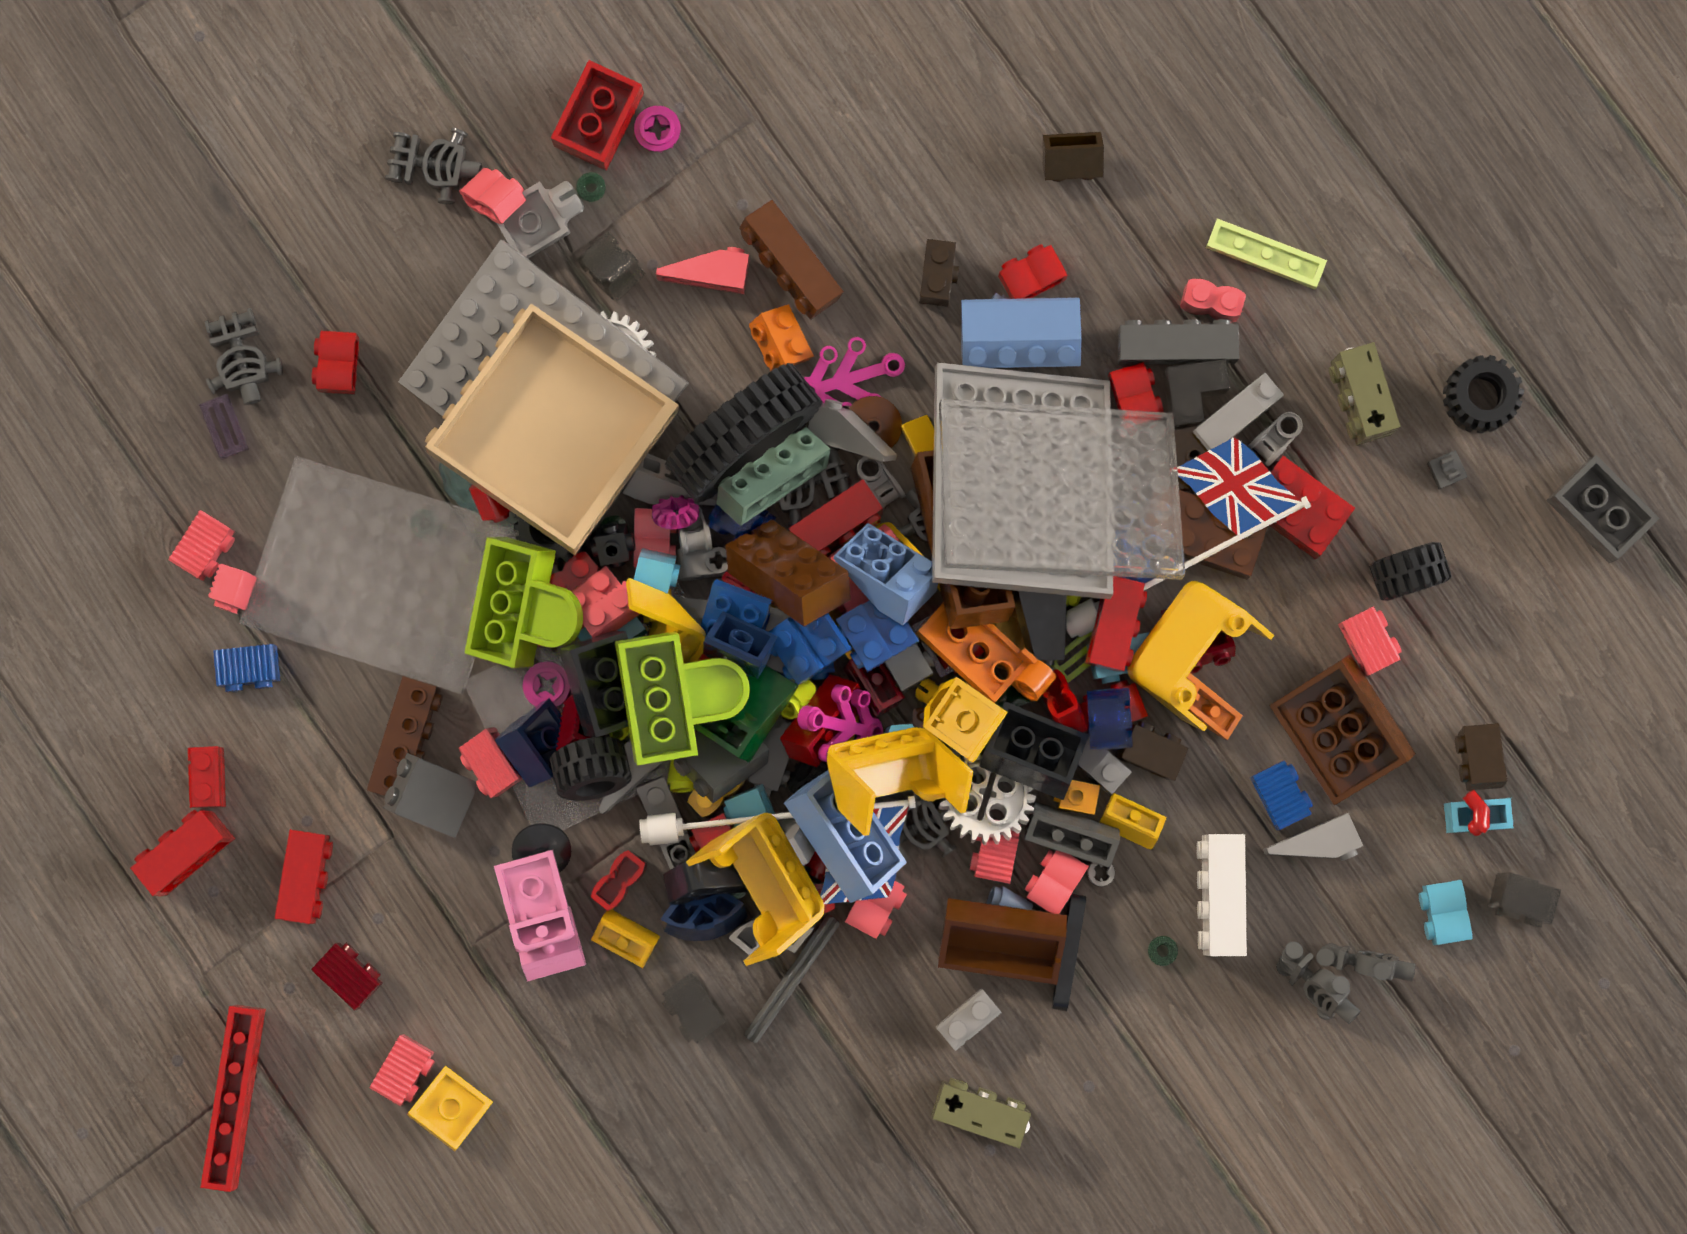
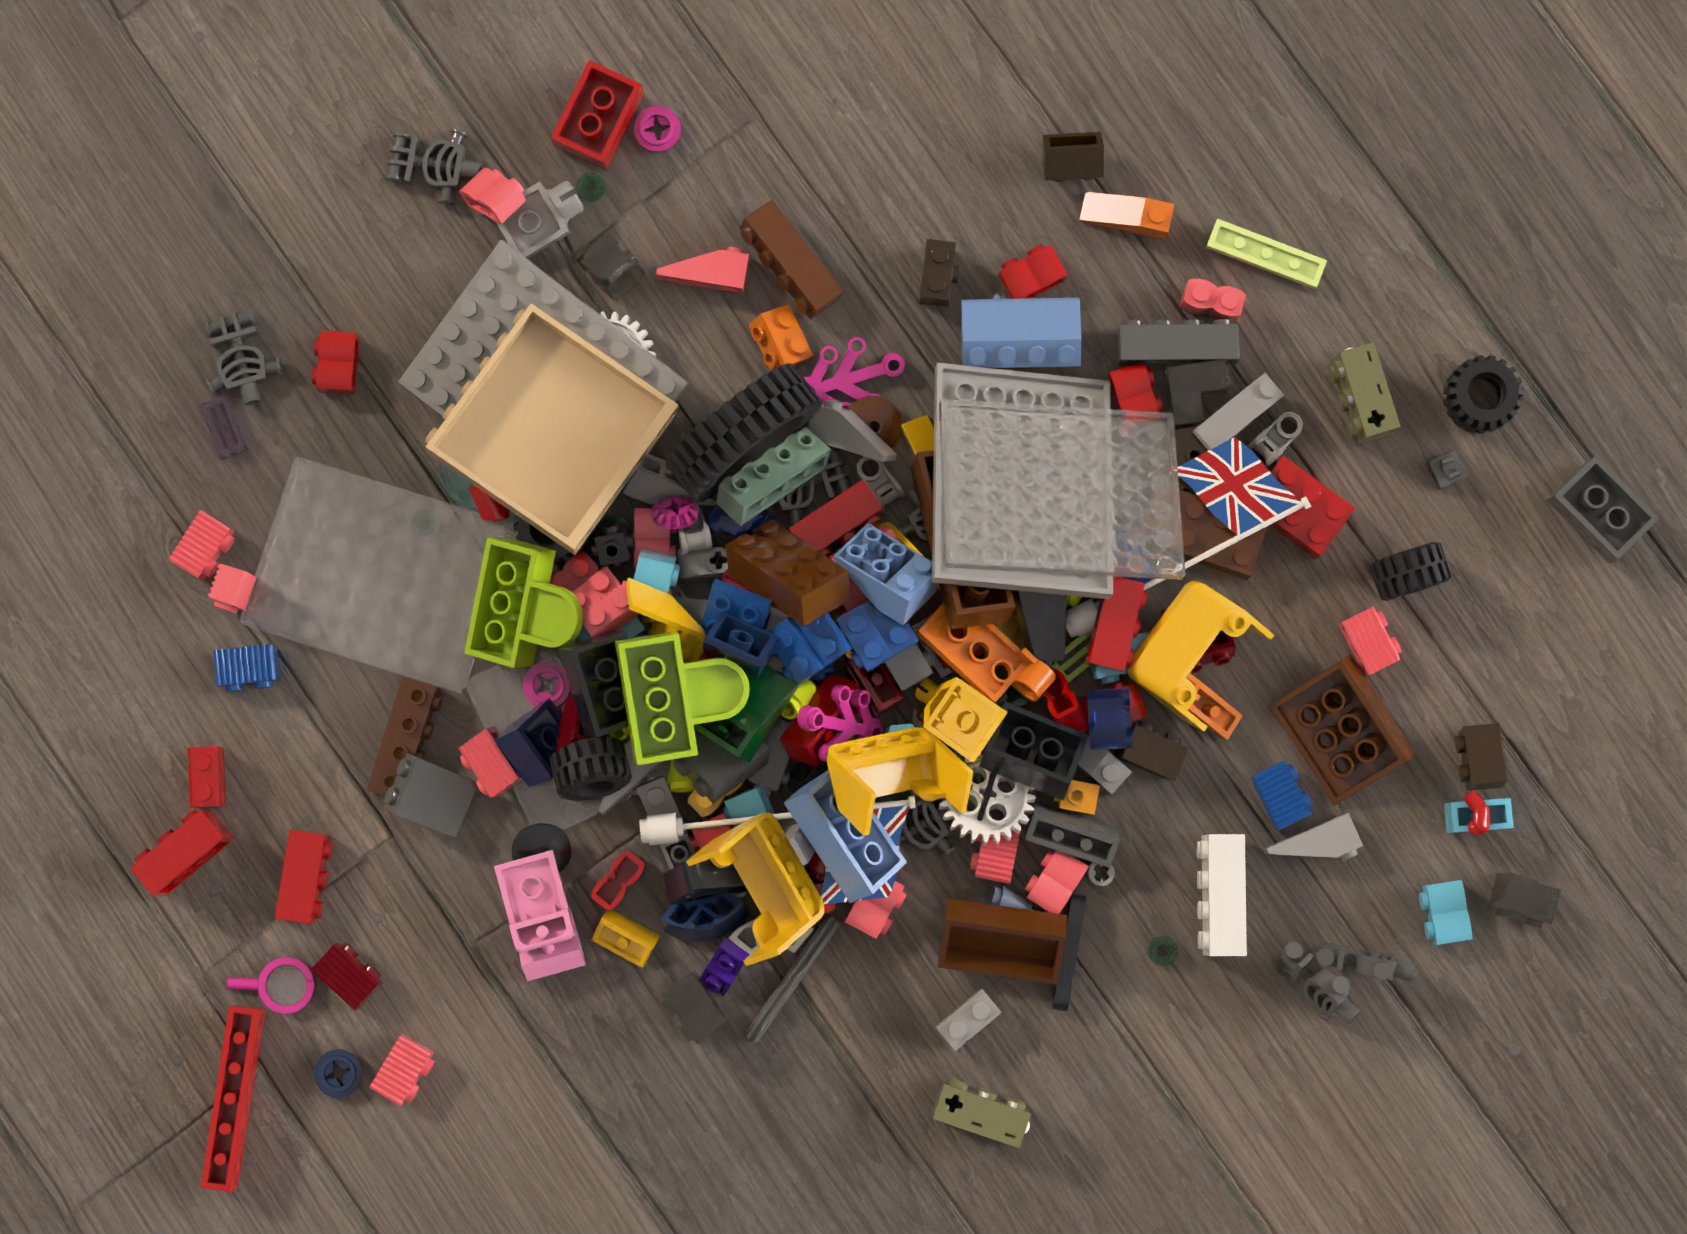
yellow hinge [407,1066,493,1151] -> none
yellow slope [1099,793,1167,850] -> none
none -> piece [227,957,316,1014]
none -> dark blue gear [314,1049,363,1098]
none -> dark purple slope [699,938,750,997]
none -> slope [1079,192,1174,240]

